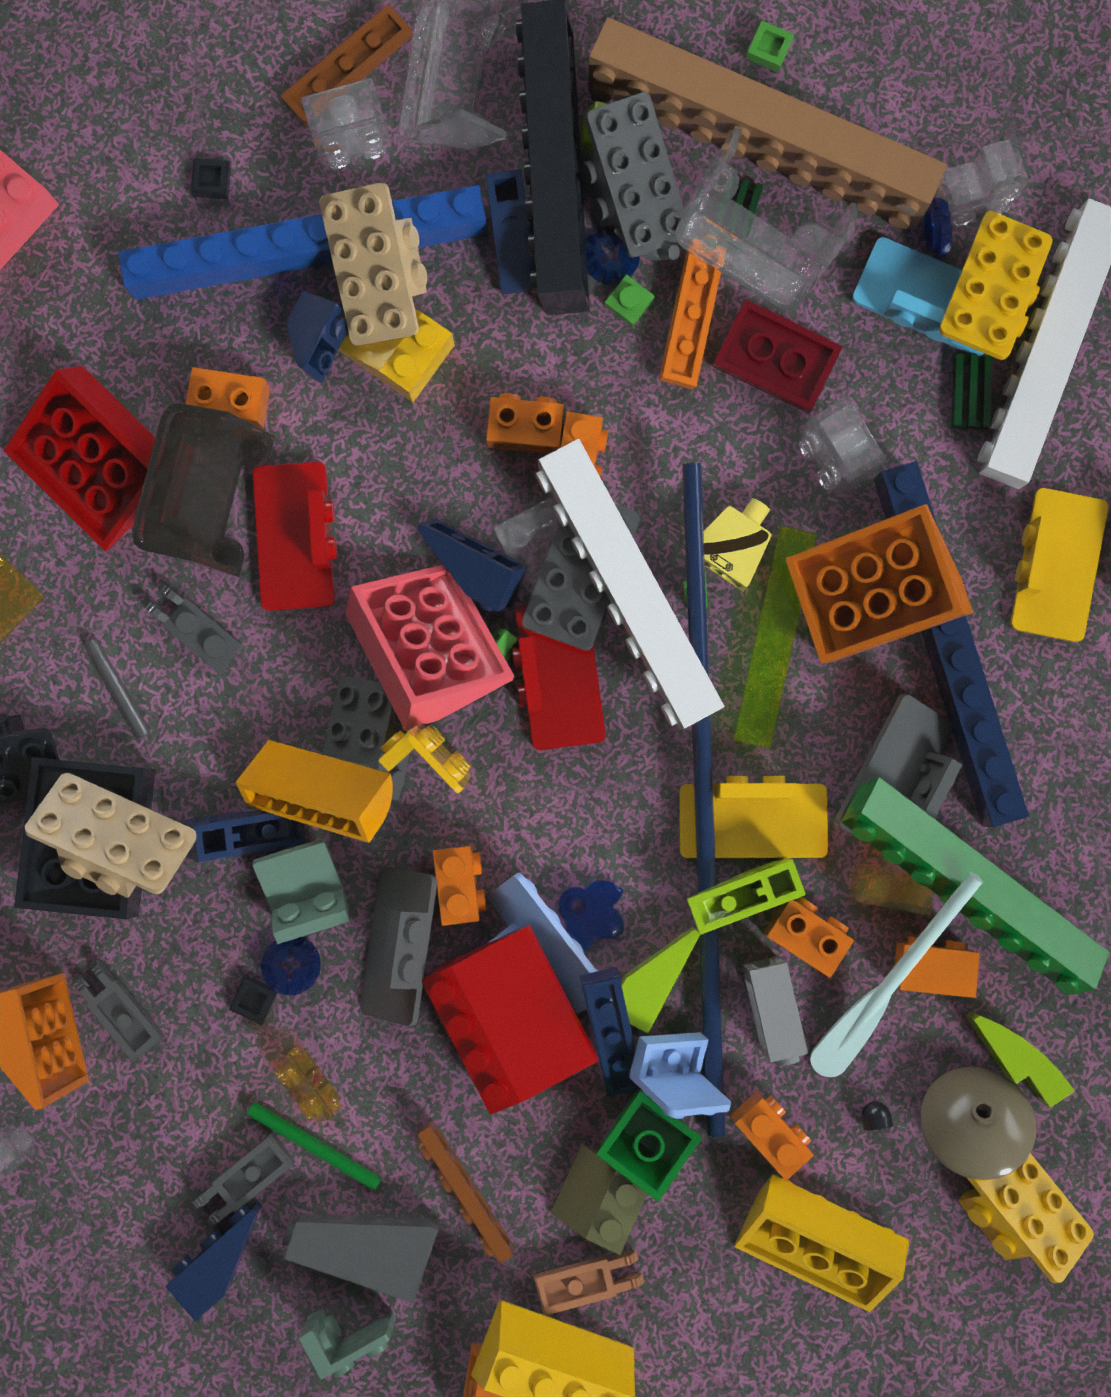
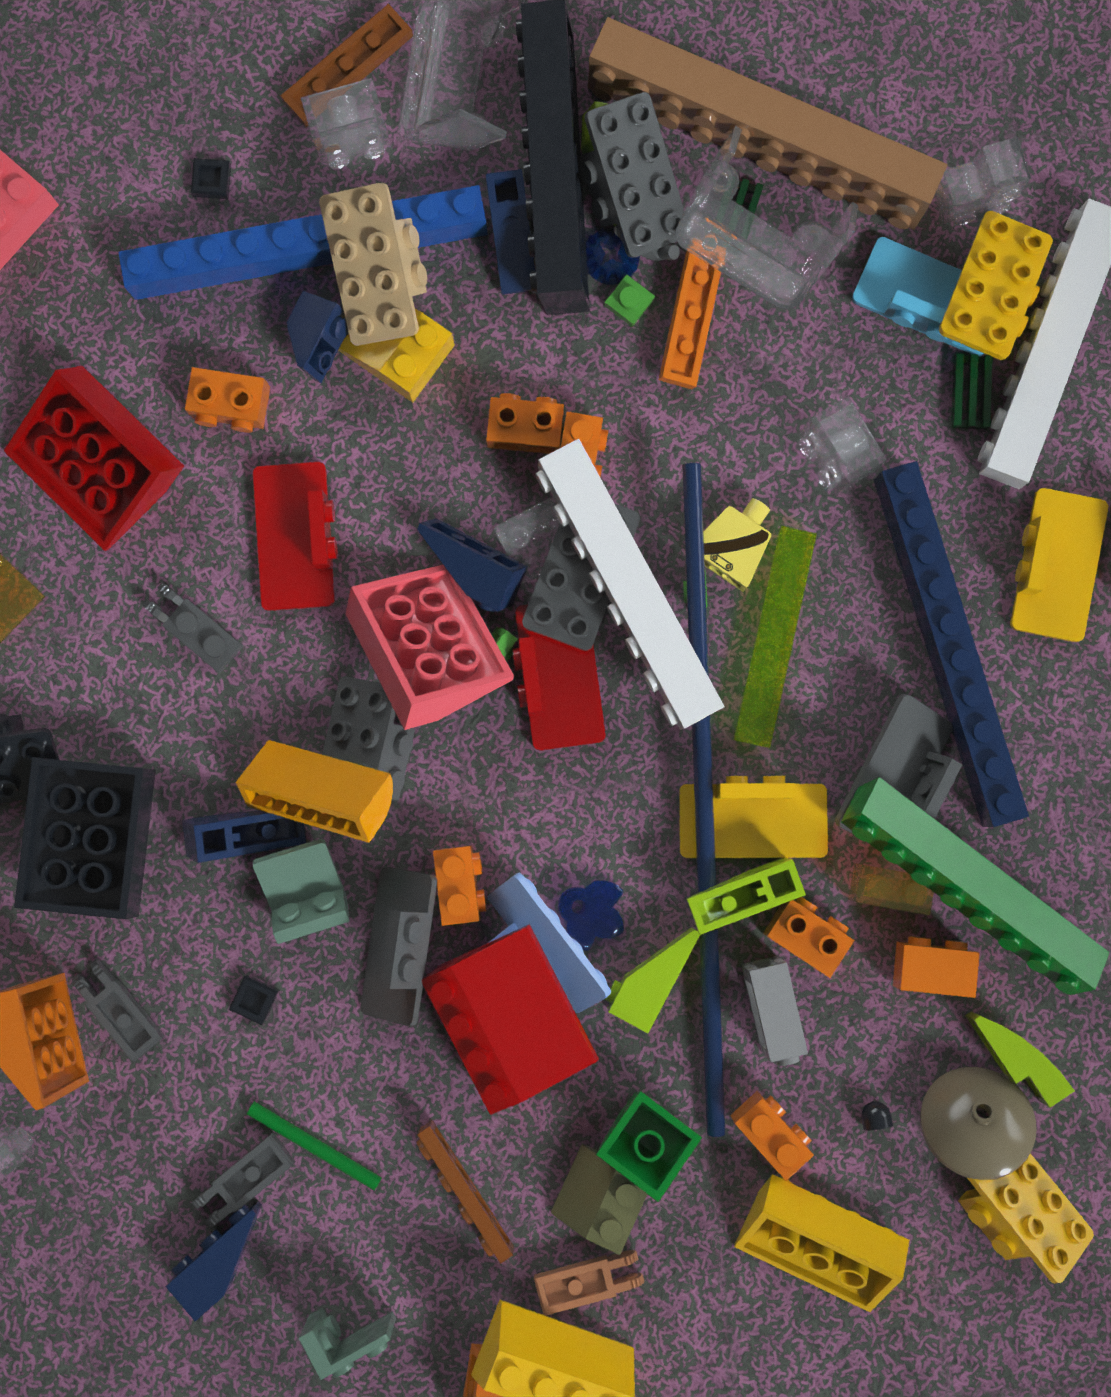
tan bracket [25,773,196,898] -> none
flat silver bar [84,638,151,740] -> none
clear smoke windscreen [132,403,275,577] -> none
clear blue gear [260,937,321,995] -> none
clear yellow hinge [274,1045,342,1123] -> none
dark grey slope [282,1213,441,1303] -> none
yellow bracket [378,724,471,793] -> none
dark blue tile [579,967,641,1096] -> none
light blue bracket [629,1032,731,1119] -> none
dark red plate [712,299,843,414] -> none
bright green plate [746,21,795,72] -> none
orange slope [785,504,973,664] -> none
light aqua piece [810,872,983,1077] -> none
clear blue gear [924,198,953,258] -> none

